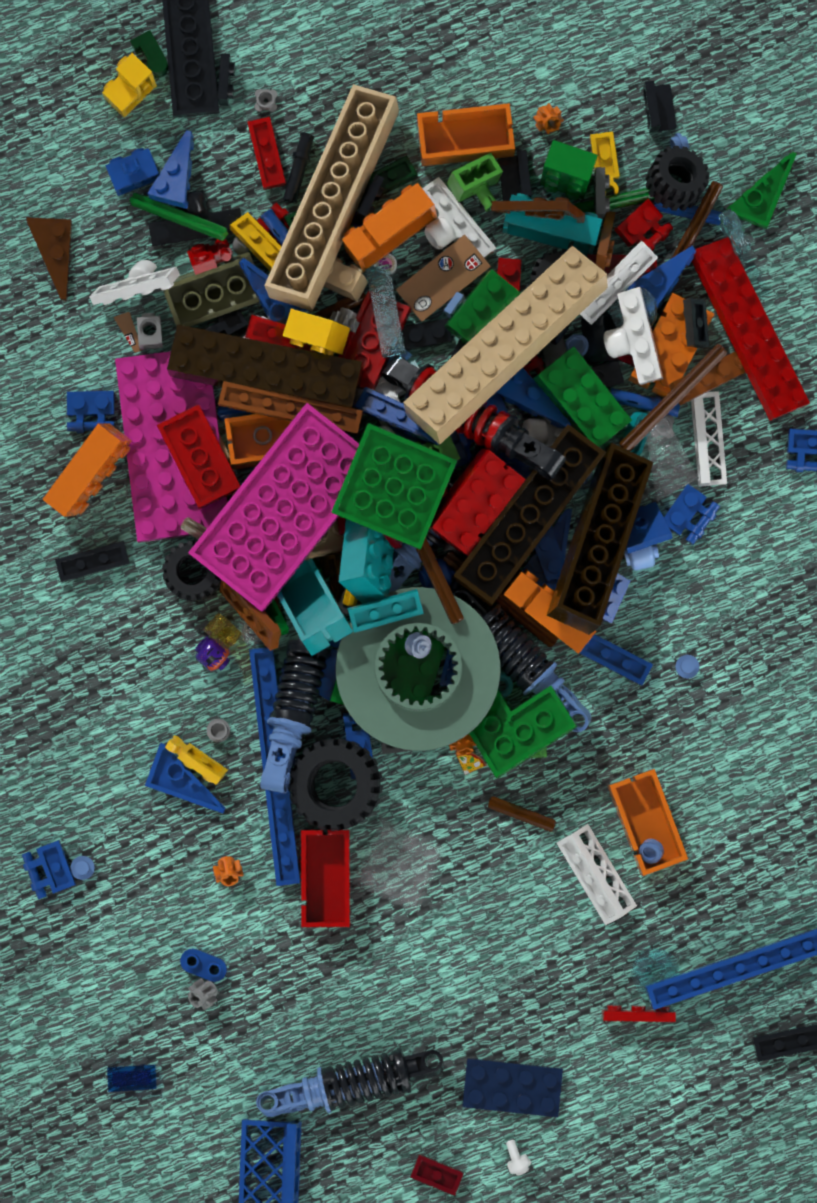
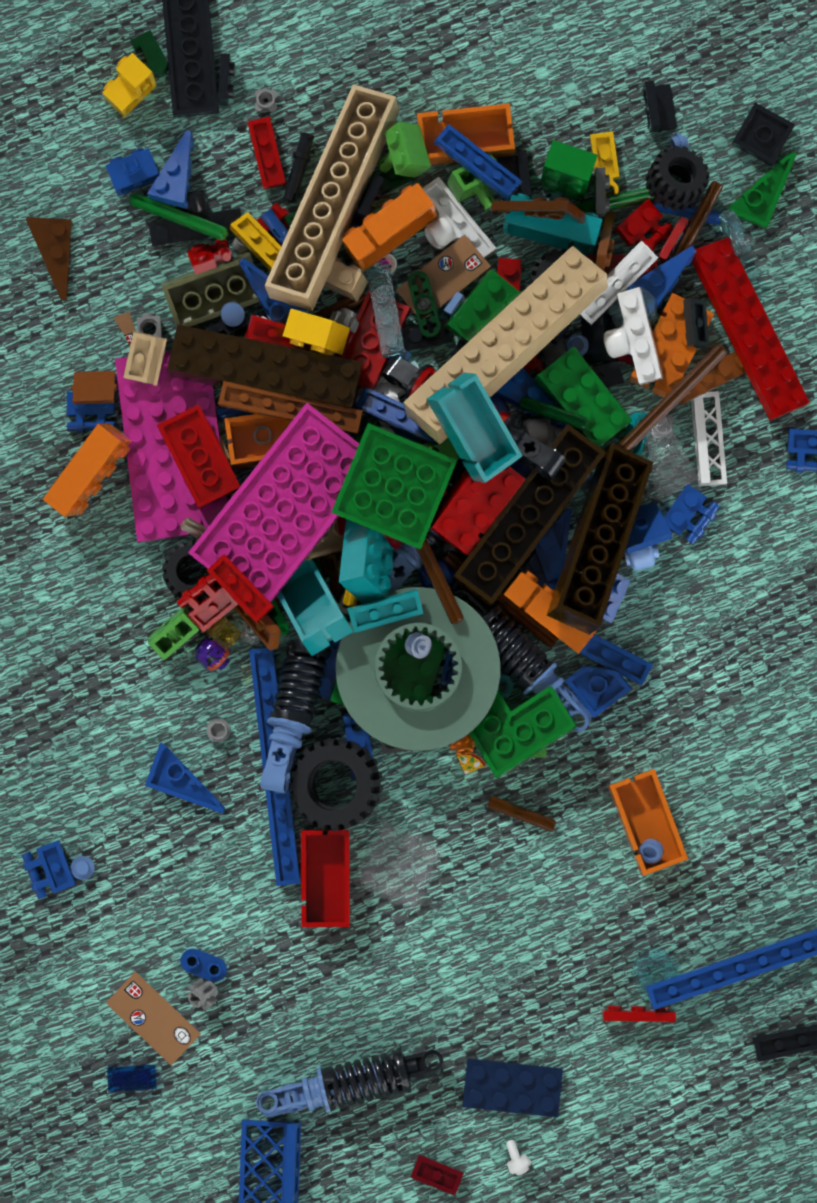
black plate [55,541,130,583] -> none
white plate [90,260,180,305] -> none
yellow plate [165,735,228,785] -> none
orange gear [213,856,243,886] -> none
orange gear [533,103,564,134] -> none
white fence [557,824,637,925] -> none
blue pin [611,388,680,417] -> none
medium blue plate [675,655,699,679] -> none
none -> dark orange piece [71,371,117,404]
none -> medium nougat sticker [106,971,201,1066]
none -> tan plate [123,331,167,386]
none -> bright green brick [148,606,200,660]
none -> red plate [177,574,238,632]
none -> red plate [207,554,274,623]
none -> medium blue tile [221,302,245,327]
none -> bright green brick [377,121,431,178]
none -> dark green beam [408,271,441,339]
none -> teal piece [426,372,523,483]
none -> blue tile [433,124,523,201]
none -> dark green axle [519,396,588,431]
none -> blue plate [565,666,632,718]
none -> red tile [659,217,690,264]
none -> black plate [732,103,795,166]

